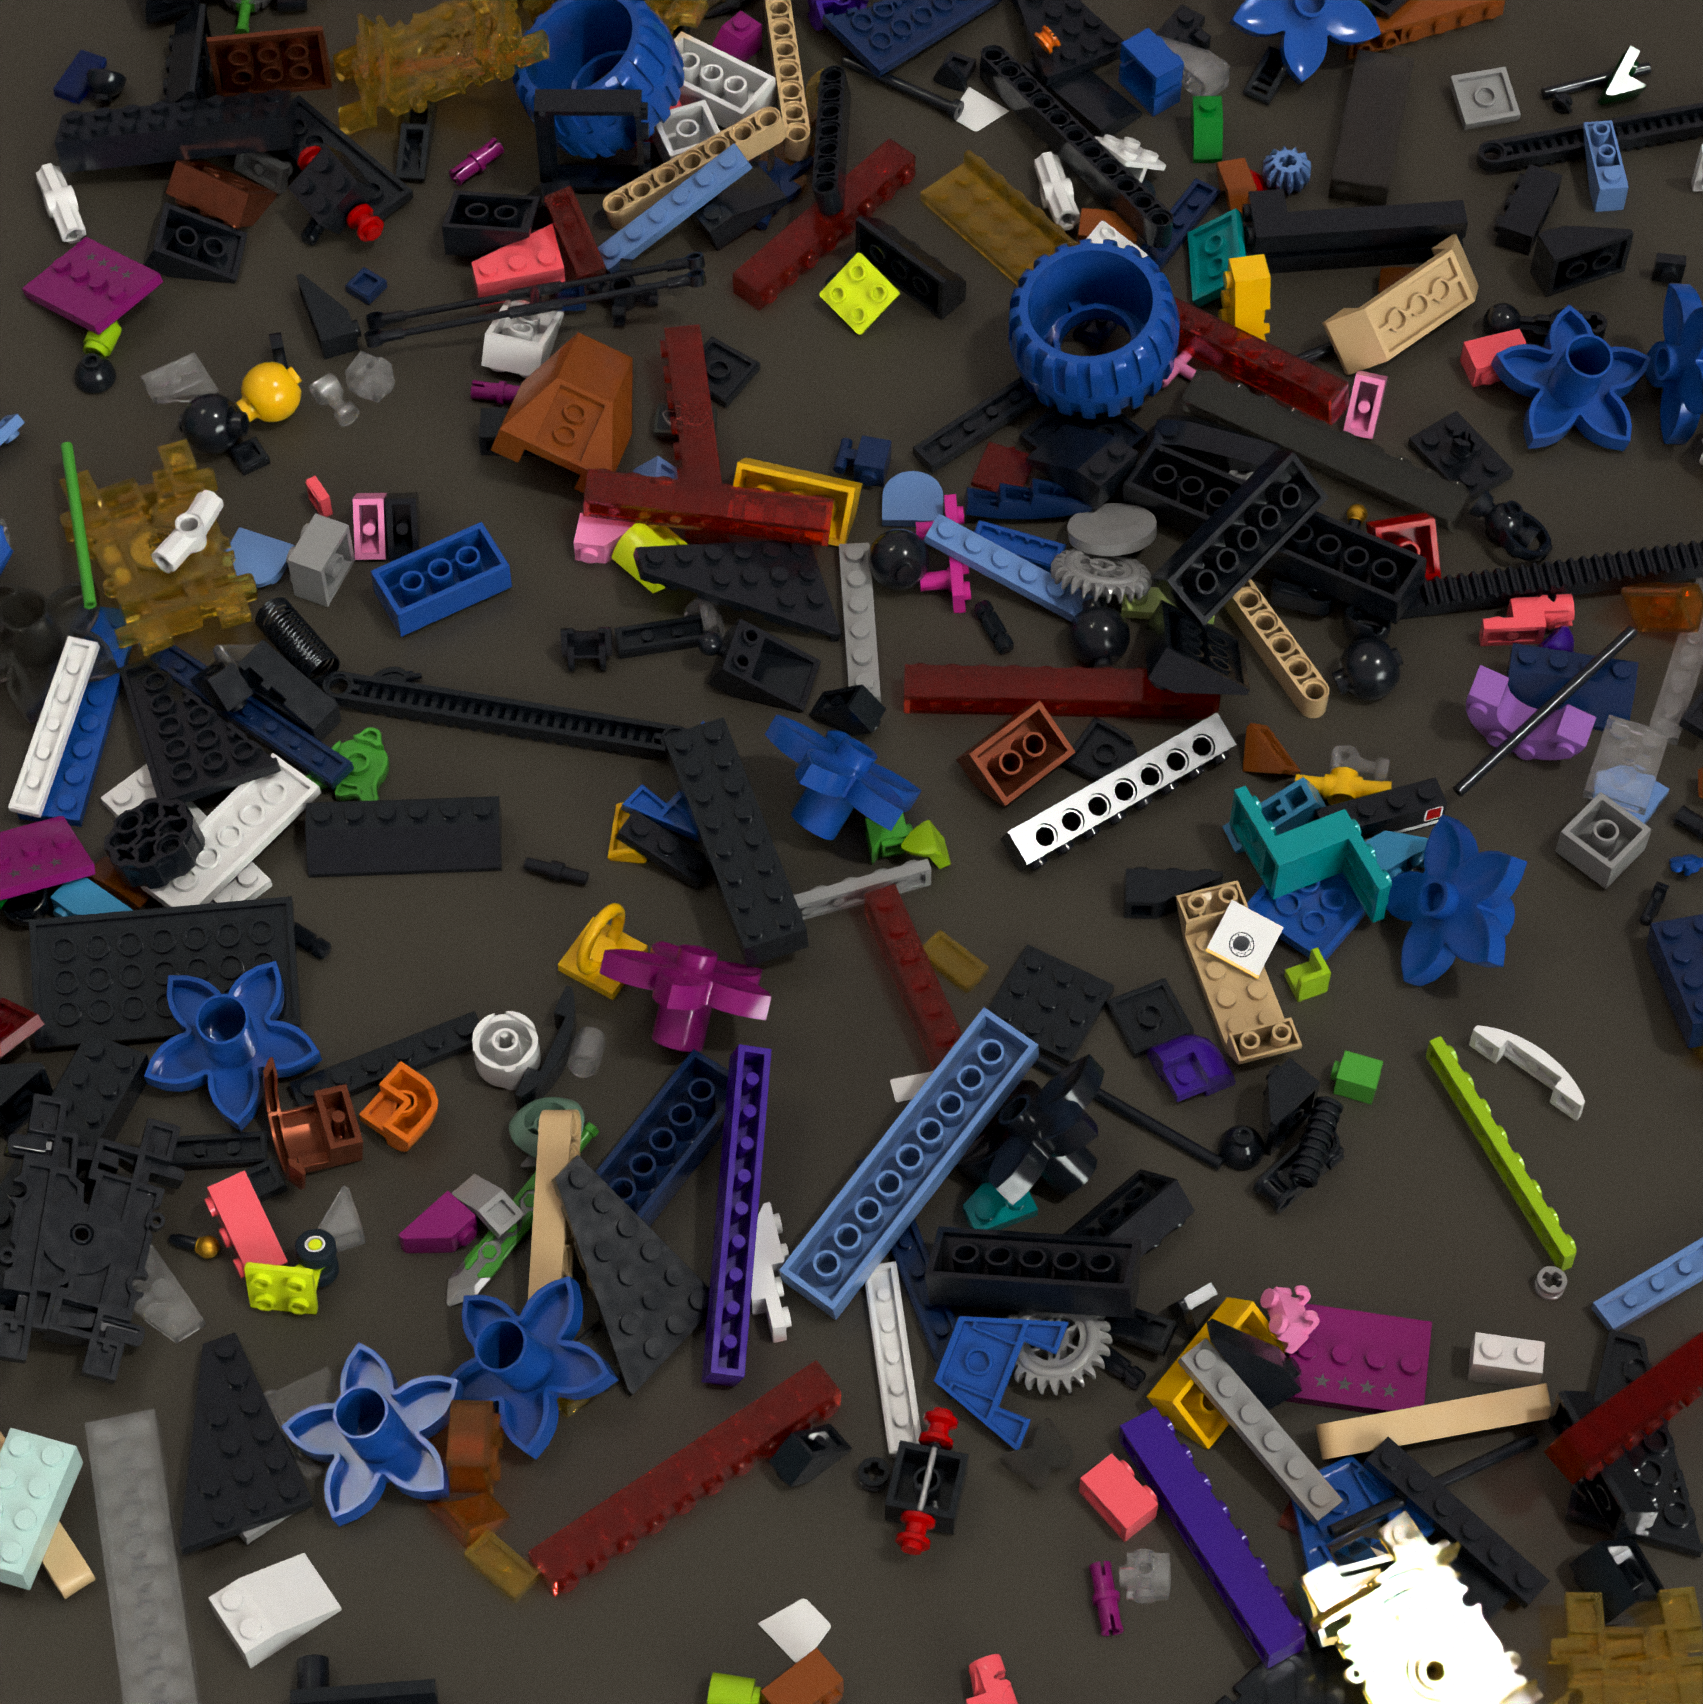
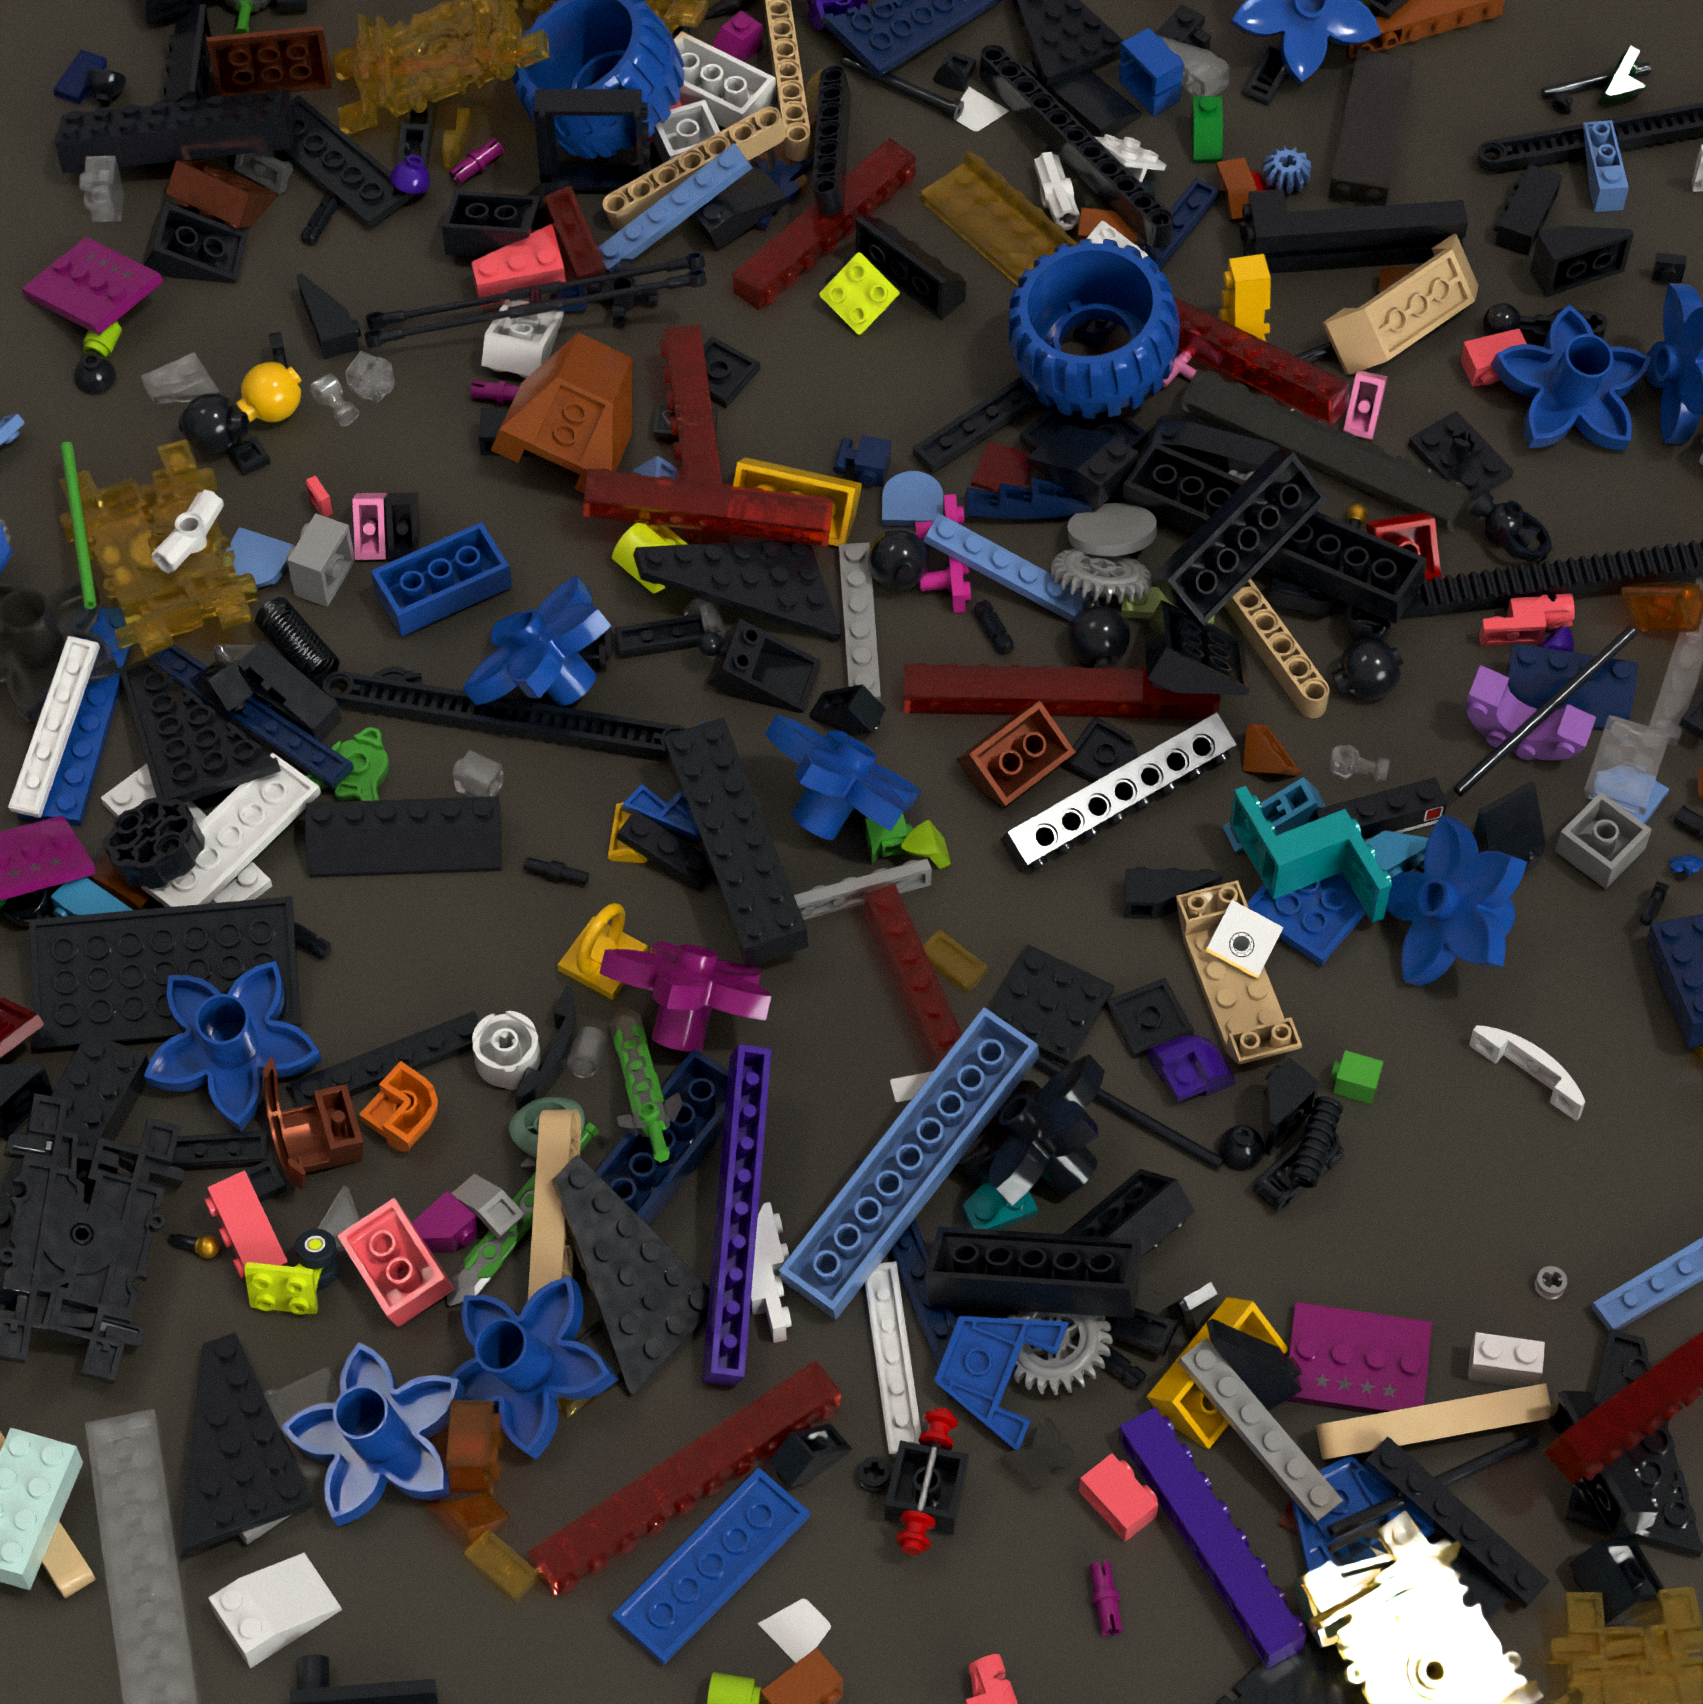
white piece [36,163,86,244] -> none
clear wing [132,1244,206,1343] -> none
black brick [288,145,384,242] -> none
dark blue tile [345,267,388,305] -> none
bright pink slope [573,513,641,564] -> none
blue plate [974,520,1066,573] -> none
orange bush [1033,25,1061,54] -> none
clear brick [1119,1549,1171,1604] -> none
teal plate [1187,208,1246,307] -> none
bright pink piece [1260,1285,1320,1354] -> none
lime panel [1284,947,1331,1002] -> none
yellow pin [1295,767,1392,805] -> none
lime plate [1425,1036,1577,1271] -> none
light grey plate [1449,66,1521,130] -> none
none -> clear brick [80,156,124,222]
none -> coral slope [337,1198,455,1328]
none -> dark purple brick [390,155,430,194]
none -> clear yellow slope [442,108,472,171]
none -> clear brick [452,750,505,797]
none -> blue plant [462,574,611,706]
none -> sword [609,1006,683,1163]
none -> blue plate [612,1468,810,1666]
none -> black slope [1473,781,1546,869]

